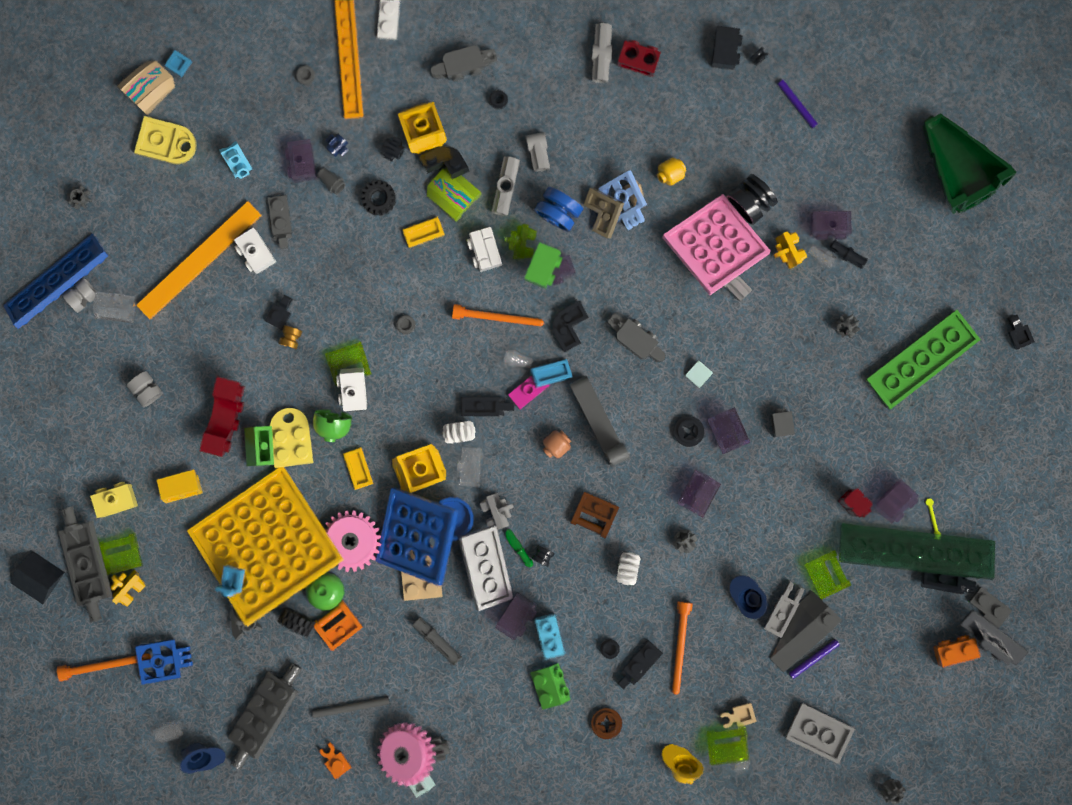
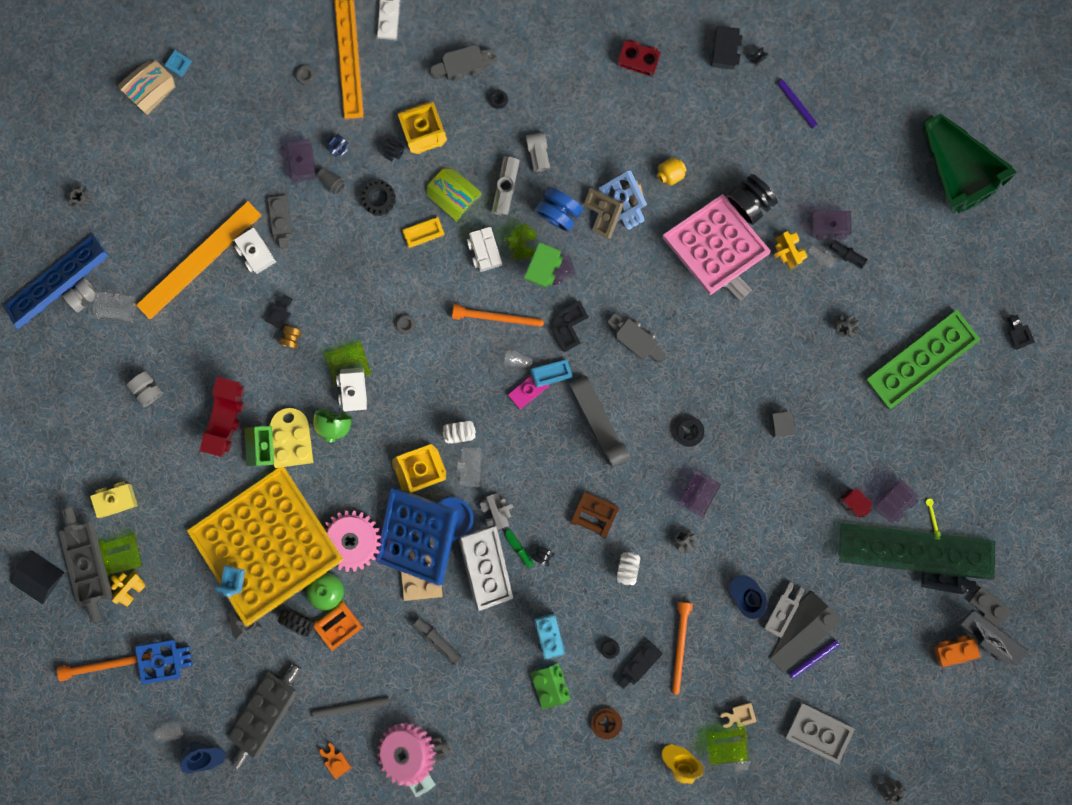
light yellow plate [134,116,196,164] -> none
yellow hinge [157,470,203,503] -> none
medium azure hips [220,141,252,179] -> none
yellow tile [343,447,374,490] -> none
black plate [419,146,469,179] -> none
black hinge [461,397,514,417] -> none
clear purple brick [495,593,537,640] -> none
nougat head [543,430,572,459] -> none
light grey piece [592,23,612,83] -> none
light aqua slope [685,360,713,388] -> none
clear purple brick [707,407,750,454] -> none
clear neon green plate [803,550,852,600] -> none

